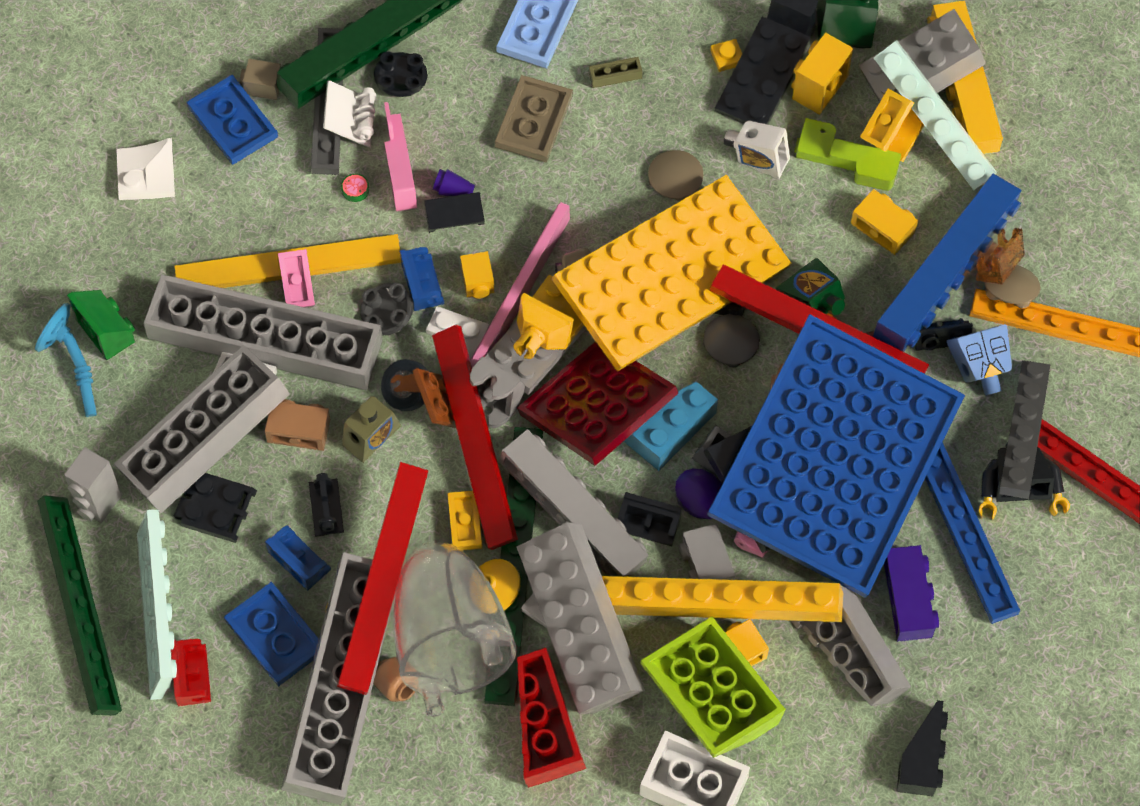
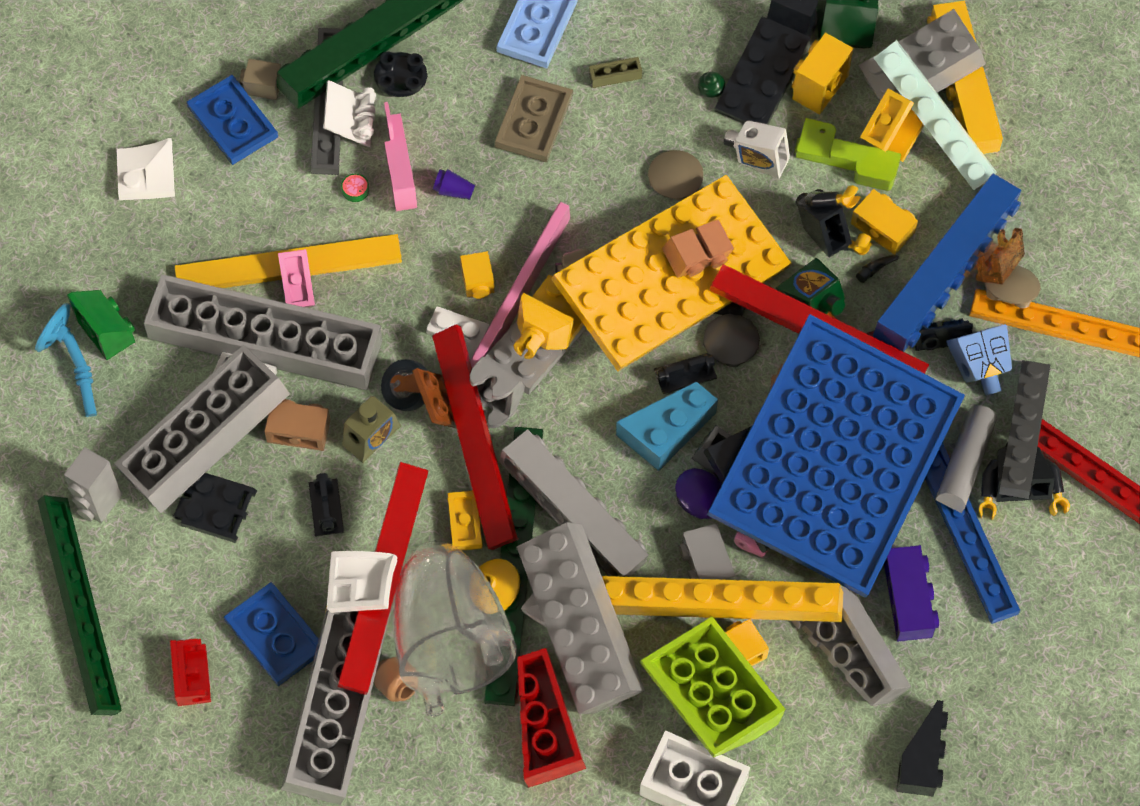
light aqua plate [137,510,177,700] -> none
blue hinge [265,525,331,591] -> none
dark grey dish [360,283,414,335] -> none
blue hinge [400,247,445,311] -> none
black hinge [424,192,485,233] -> none
dark red plate [517,341,679,466] -> none
black hinge [618,492,682,547] -> none
yellow plate [710,39,742,72] -> none
none -> white plate [327,551,397,613]
none -> black hinge [654,353,717,394]
none -> nougat piece [662,219,734,278]
none -> dark green plate [698,72,725,98]
none -> black torso [796,185,872,257]
none -> black helmet [856,255,899,283]
none -> light grey brick [935,406,997,513]

